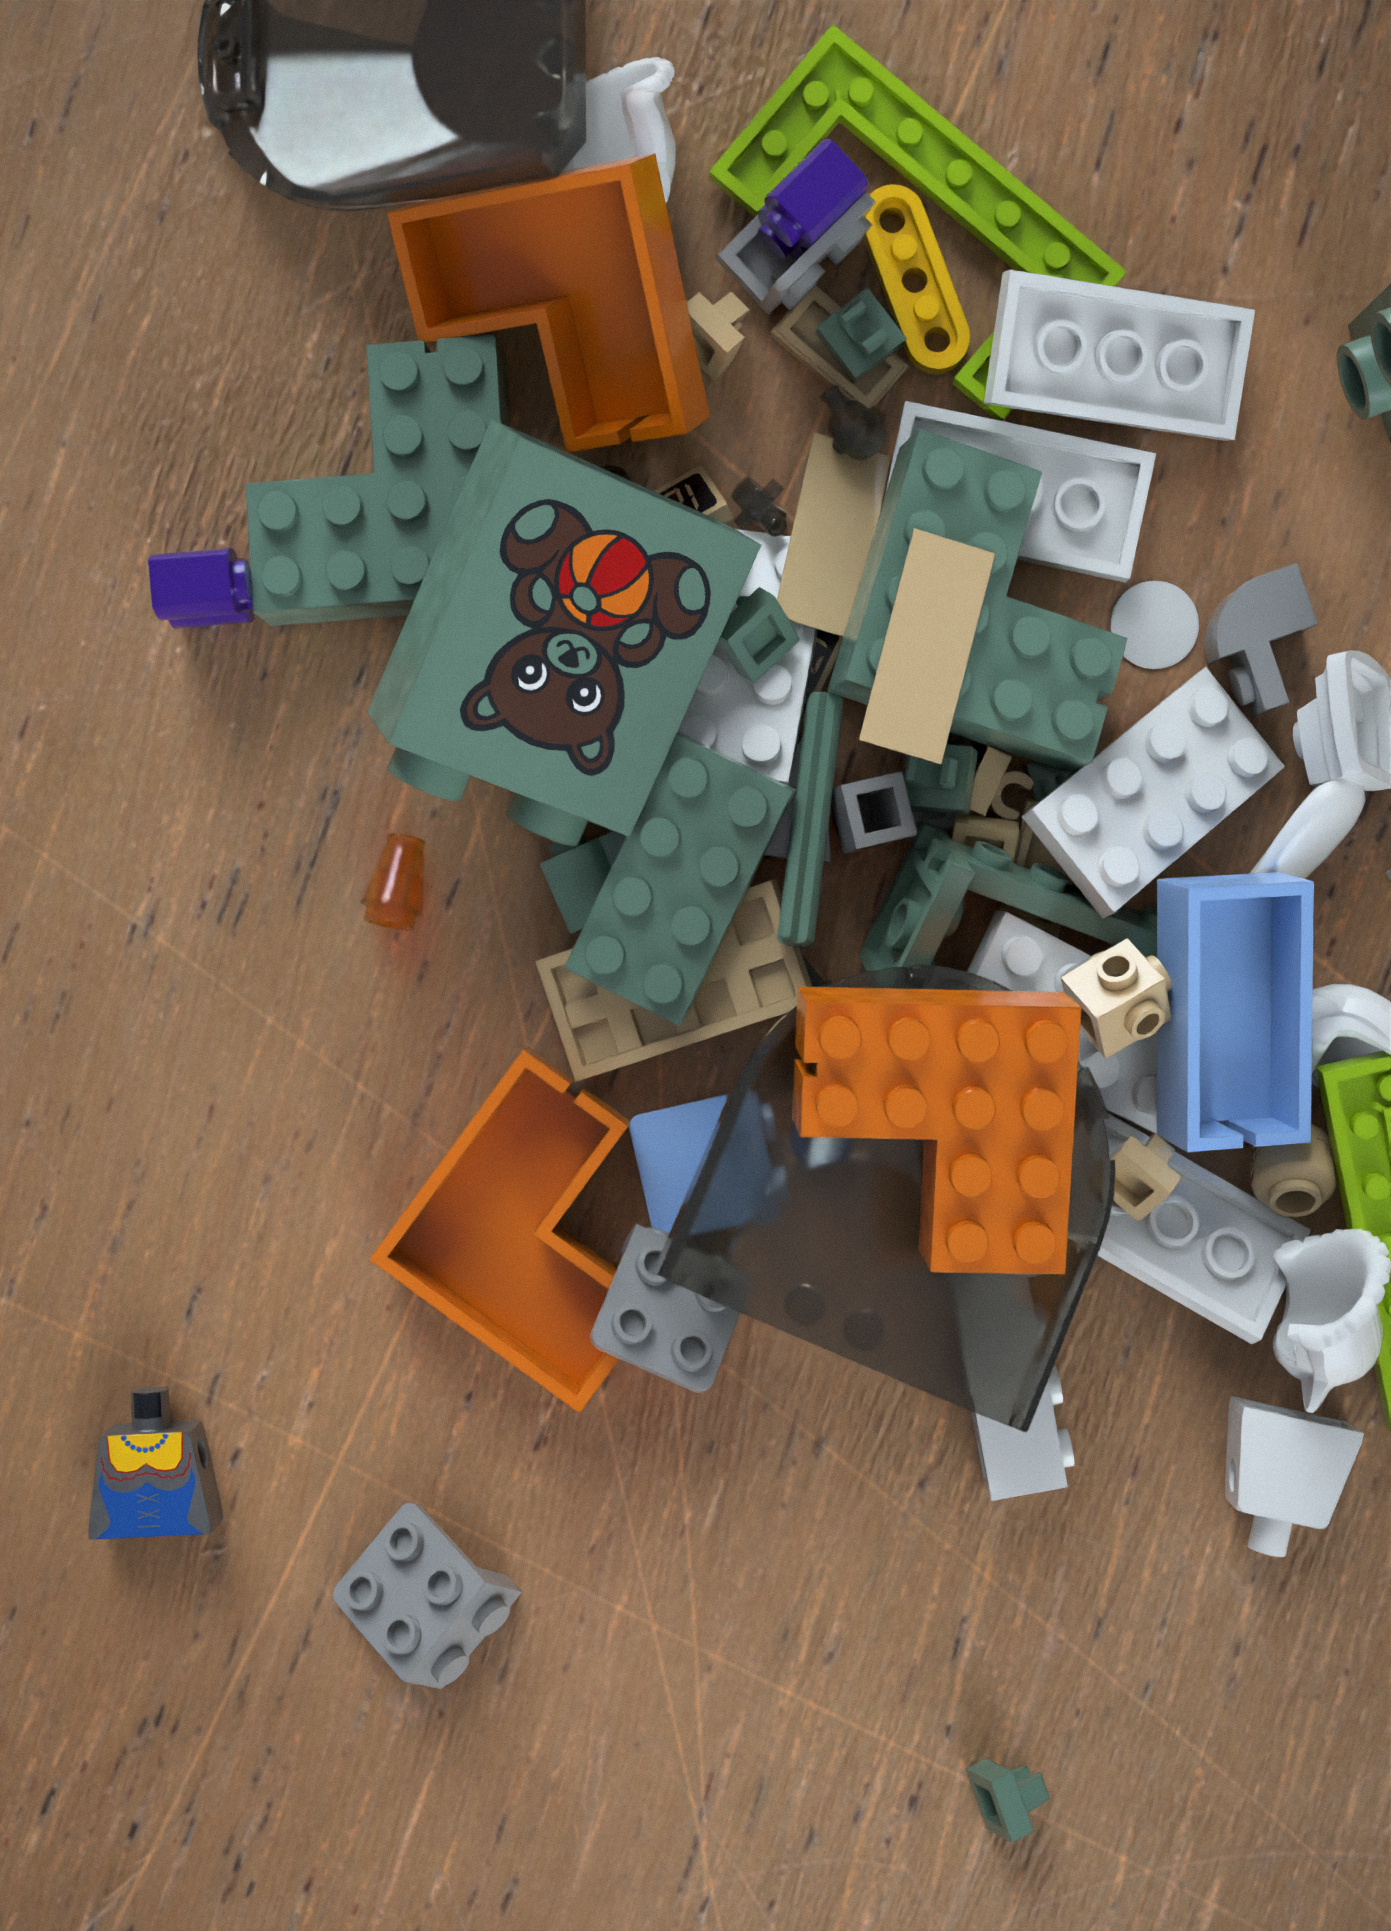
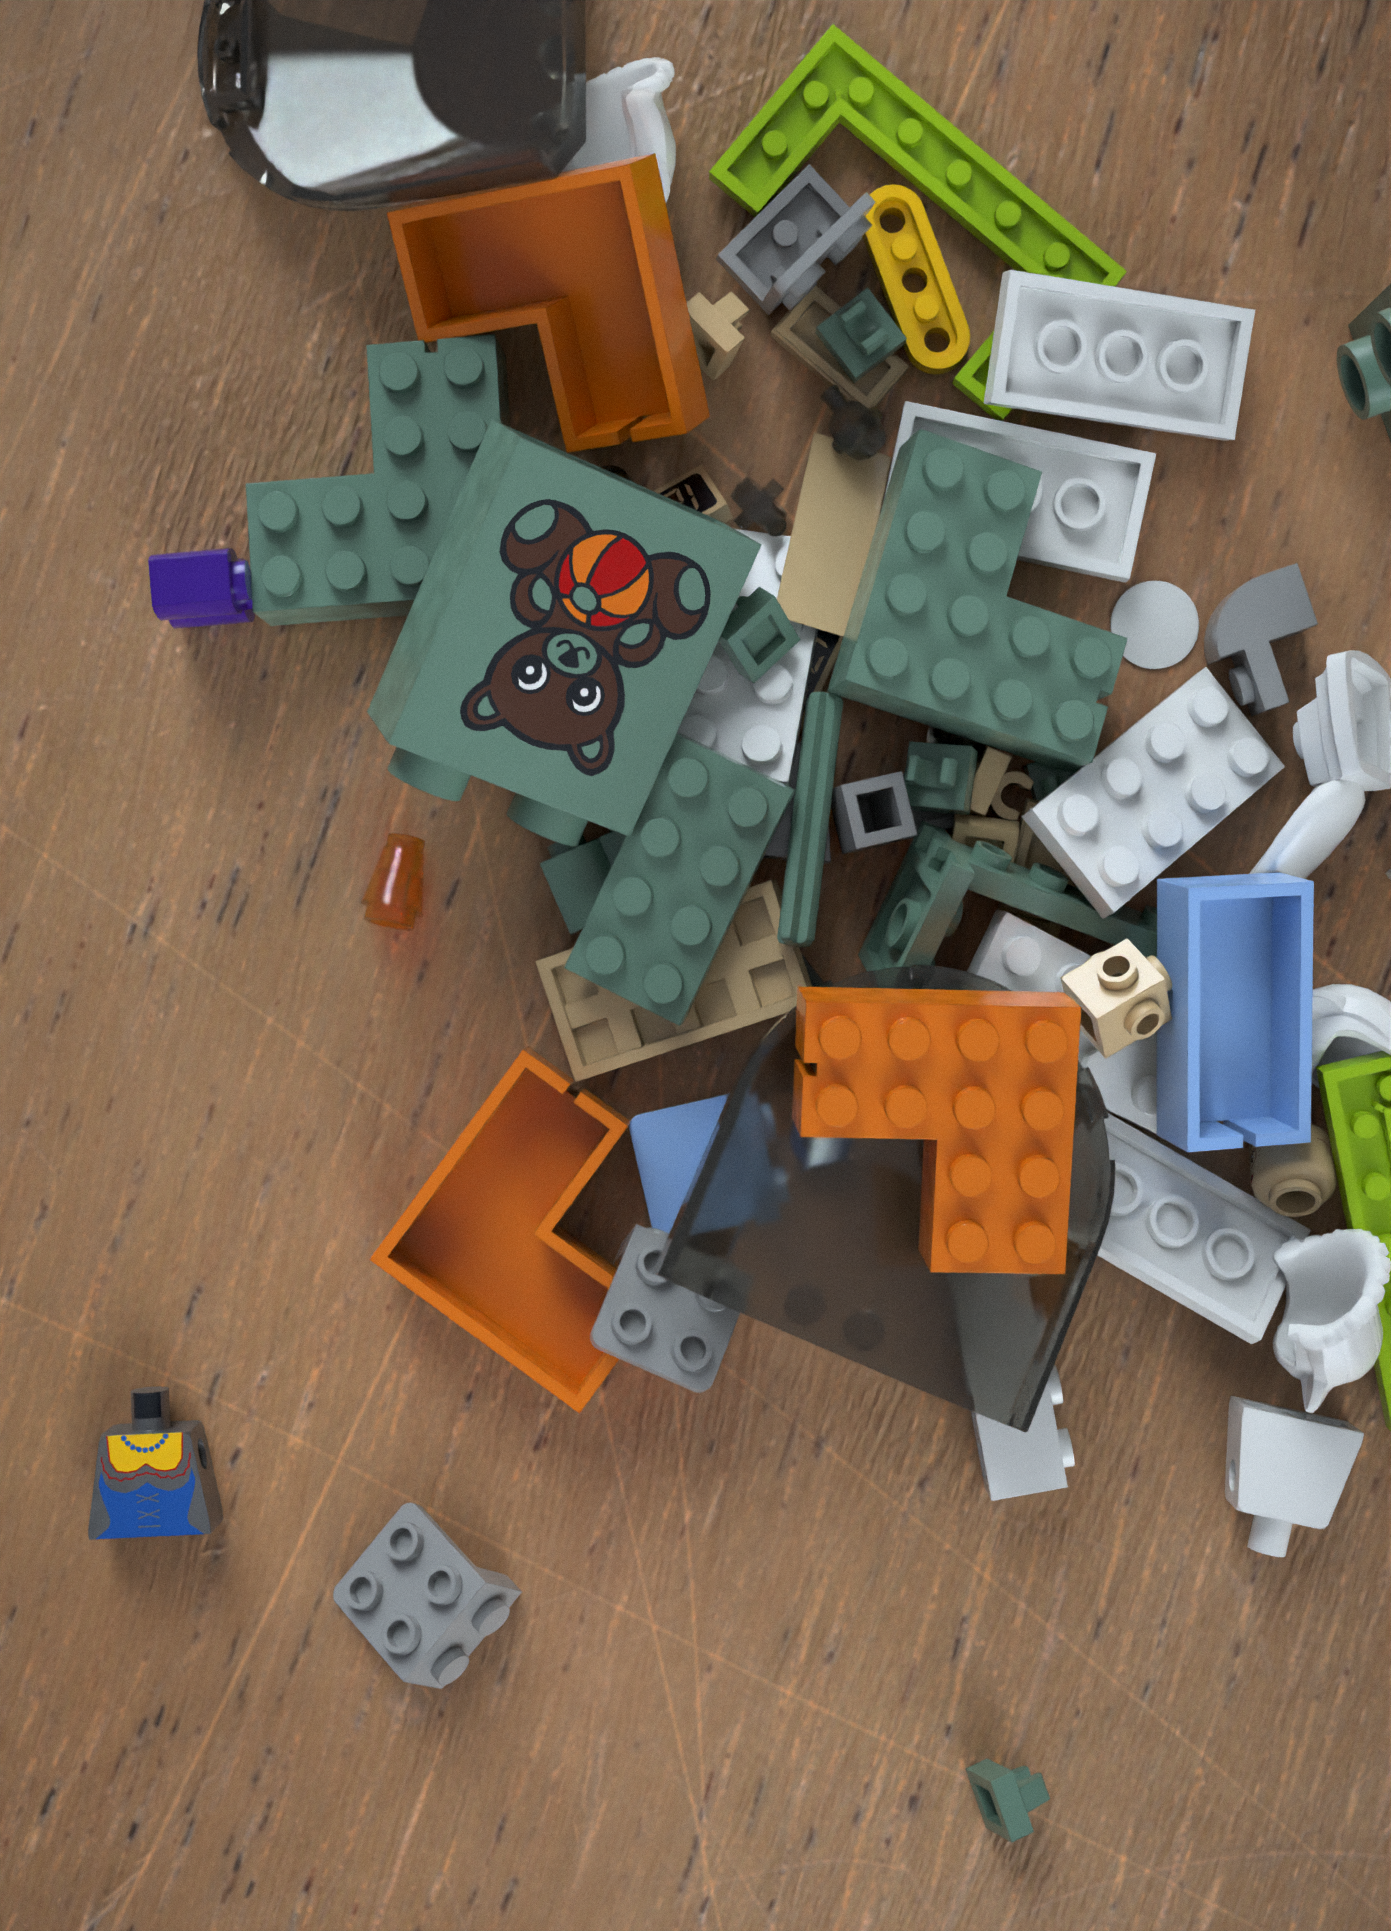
dark purple brick [758,139,868,260] -> none
tan sticker [859,528,995,764] -> none
tan tile [1089,1133,1182,1222] -> none

